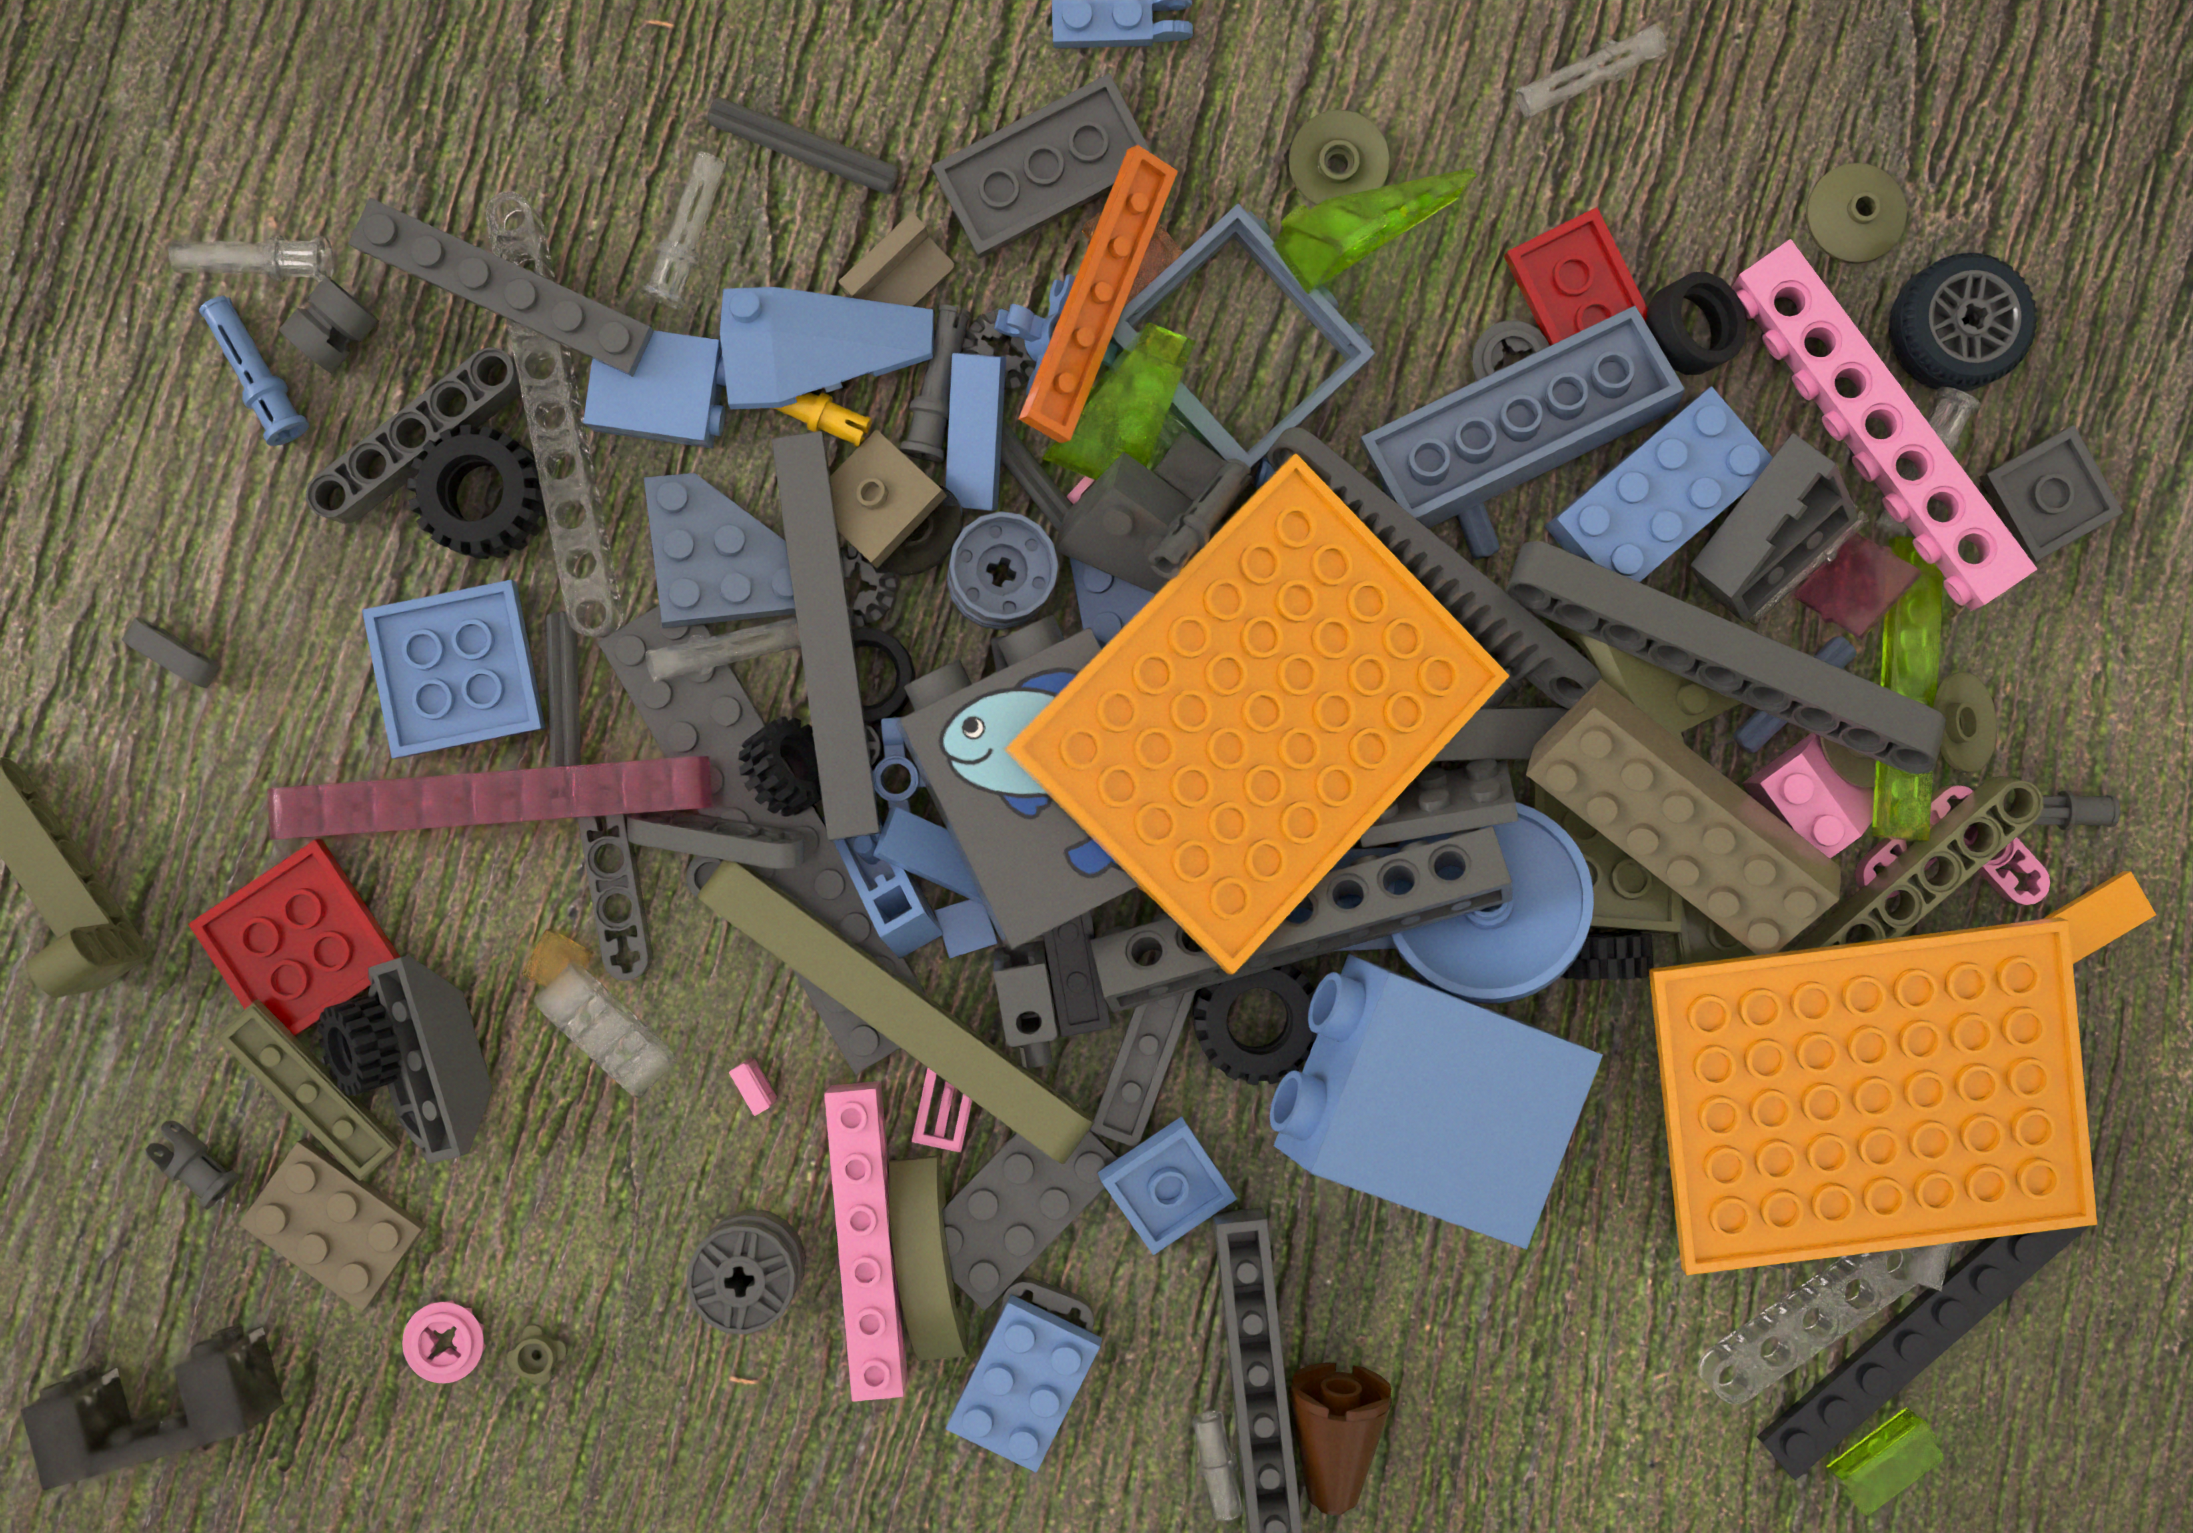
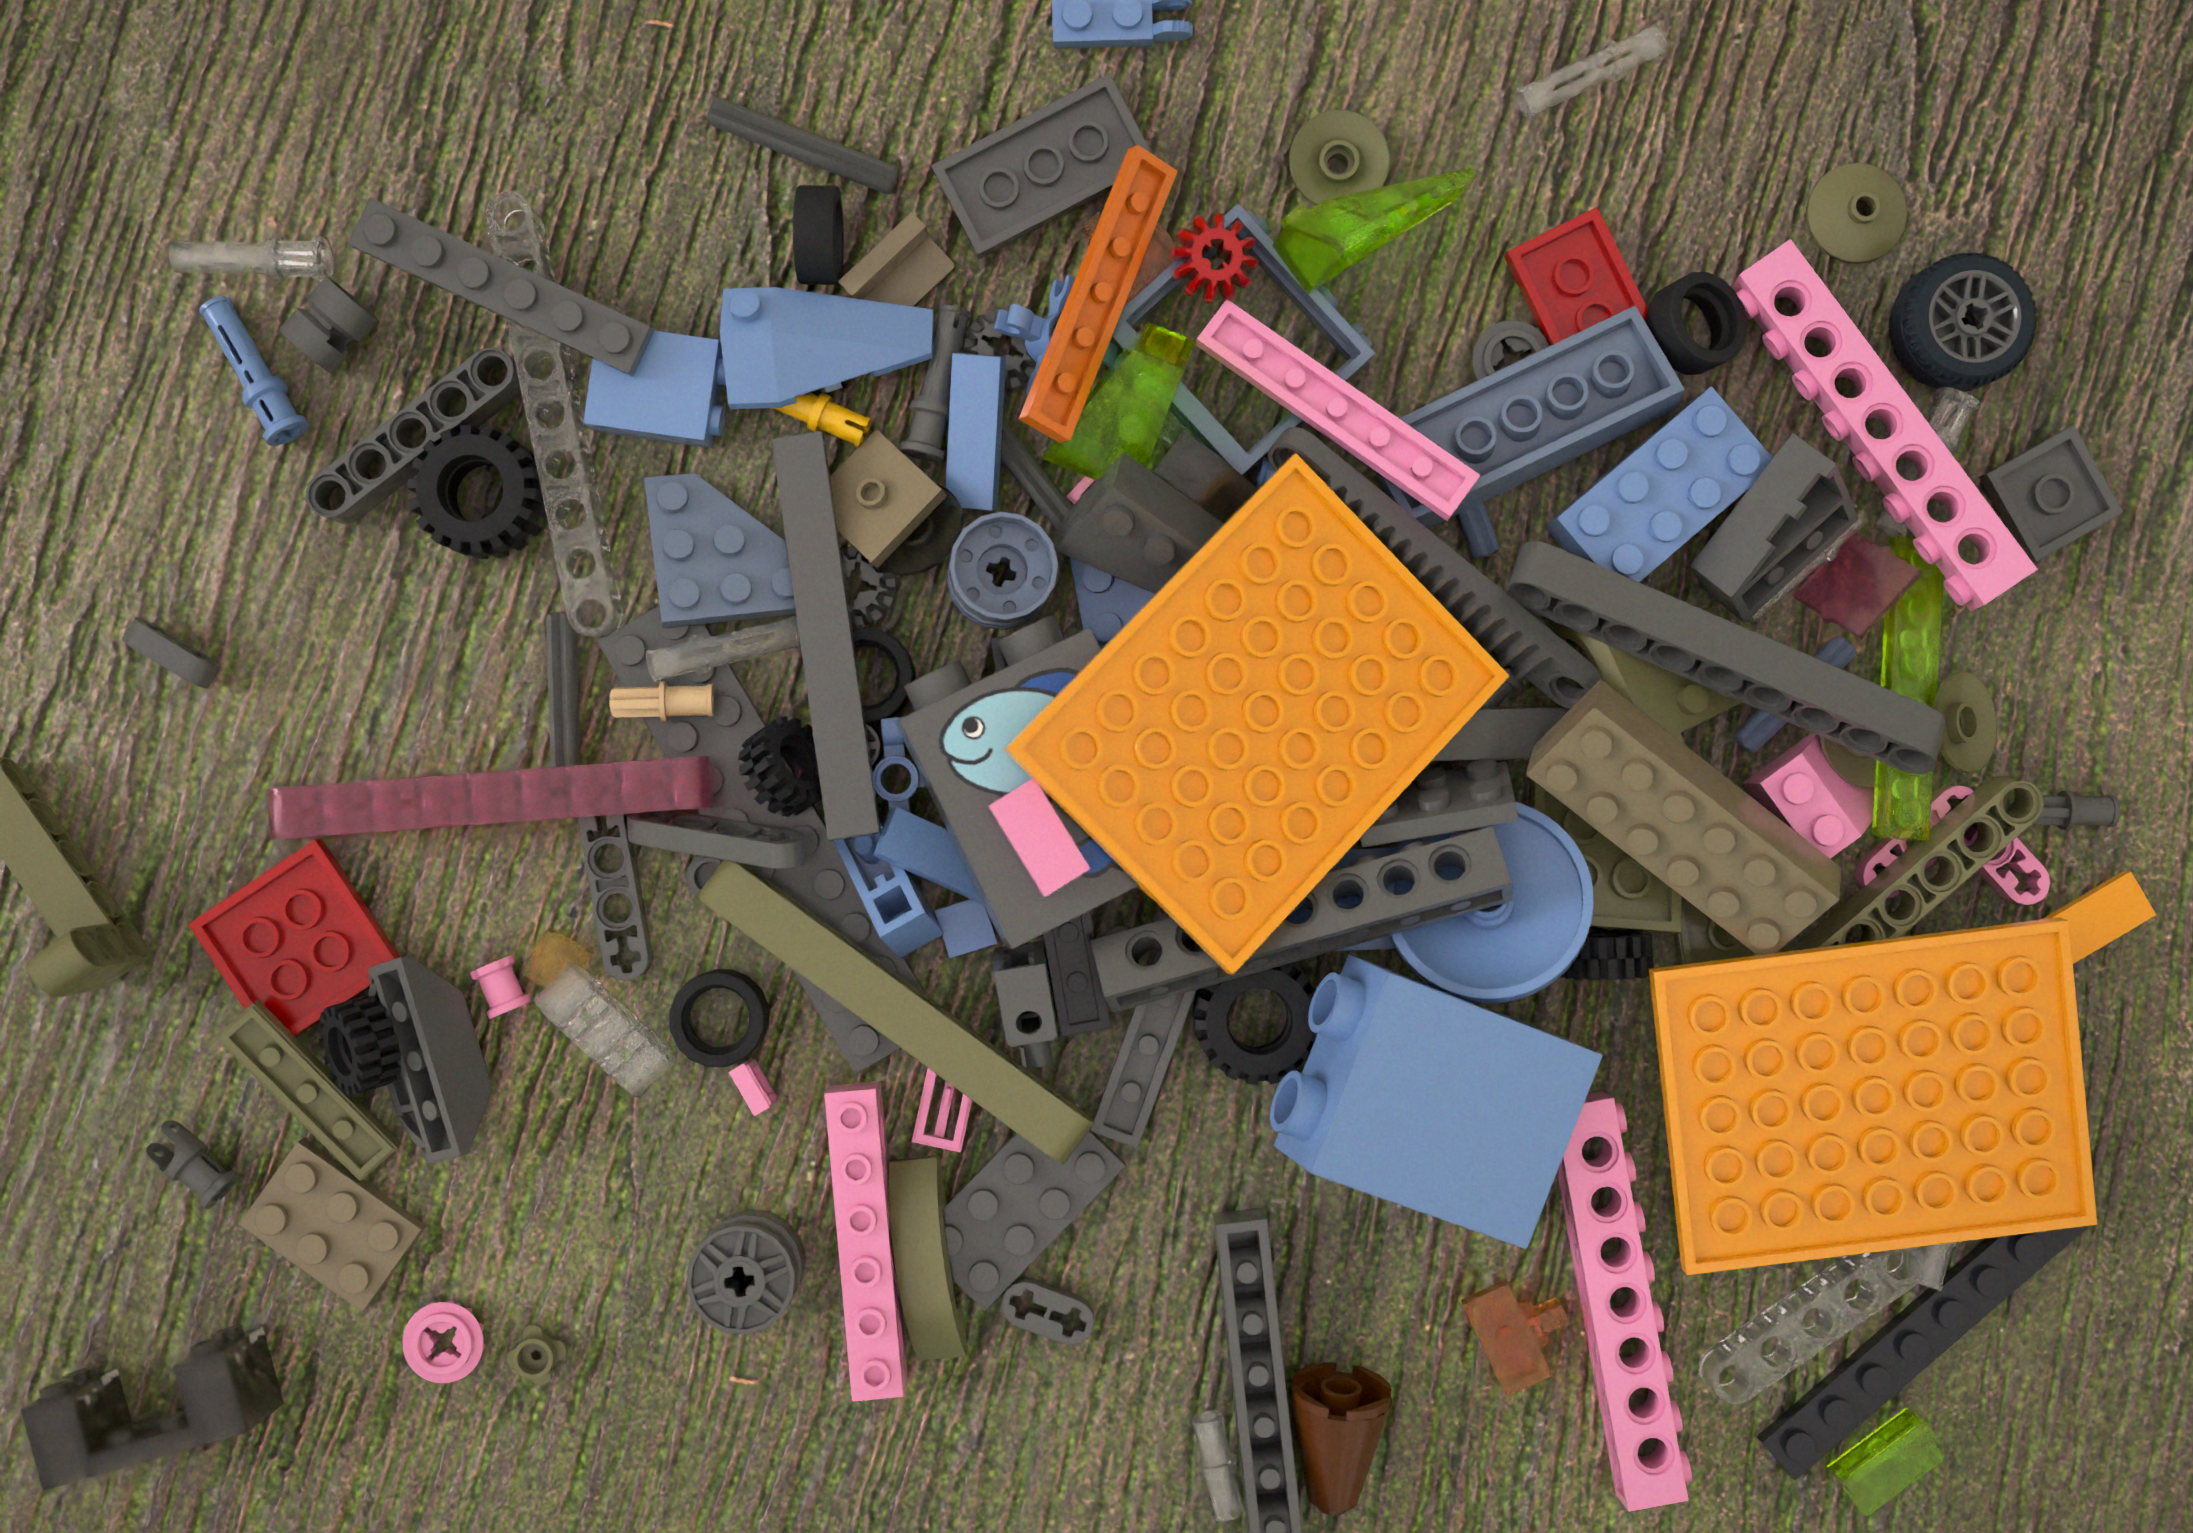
medium blue plate [362,580,546,759] -> none
clear pin [640,152,727,309] -> none
medium blue plate [946,1294,1102,1473] -> none
medium blue plate [1097,1116,1237,1255] -> none
dark grey pin [1148,458,1253,579] -> none
none -> bright pink bush [470,955,532,1019]
none -> tan axle [609,681,714,722]
none -> black tyre [669,969,769,1067]
none -> black tyre [793,185,844,285]
none -> bright pink tile [988,778,1090,897]
none -> red gear [1170,213,1258,304]
none -> bright pink plate [1196,299,1480,521]
none -> clear orange hinge [1461,1279,1570,1396]
none -> bright pink brick [1557,1091,1692,1512]

